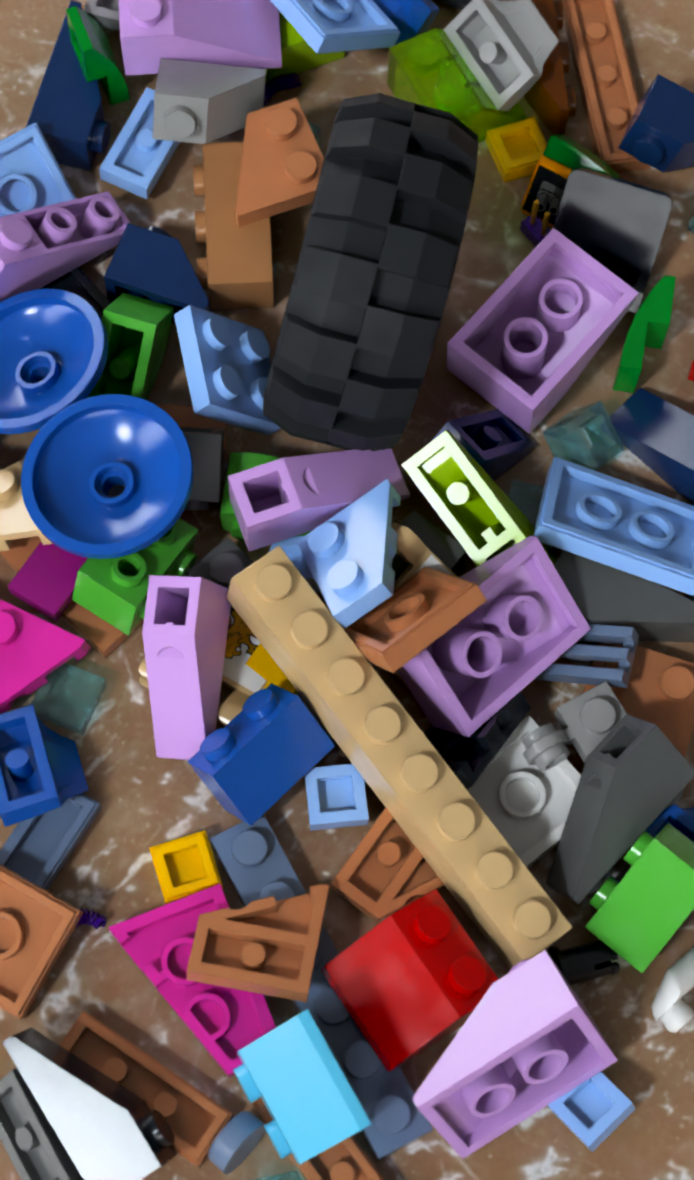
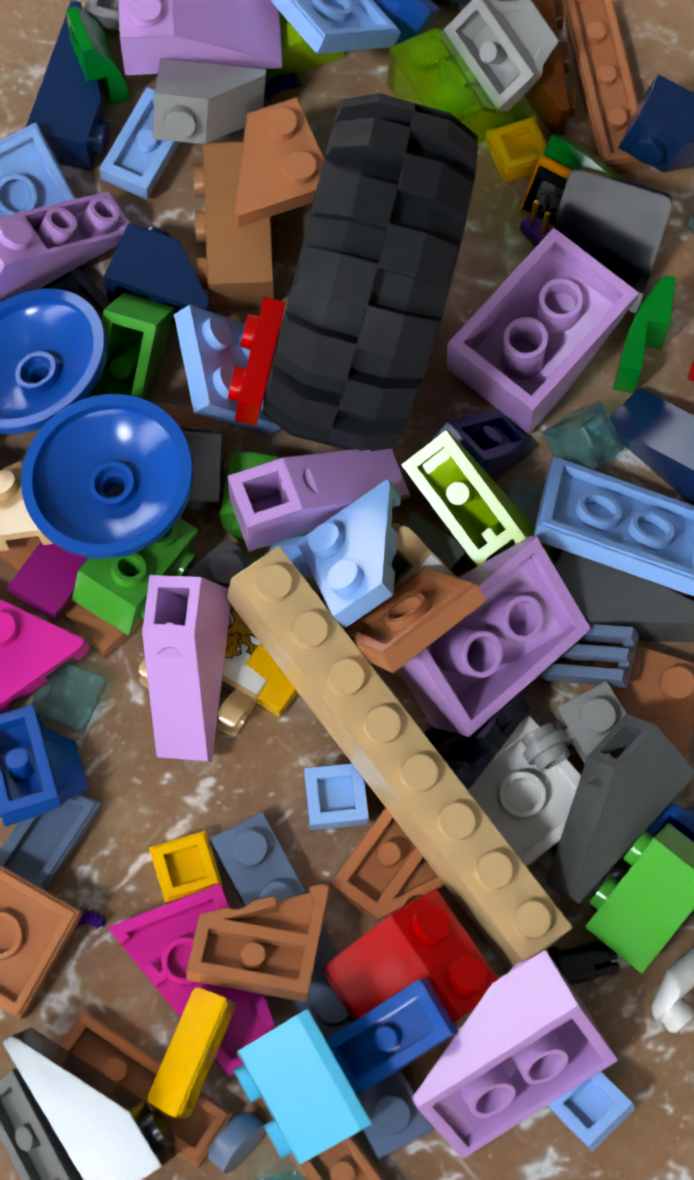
blue brick [187,683,335,826] -> none
none -> yellow slope [147,987,236,1119]
none -> red wing [228,297,286,426]
none -> blue plate [325,978,459,1097]

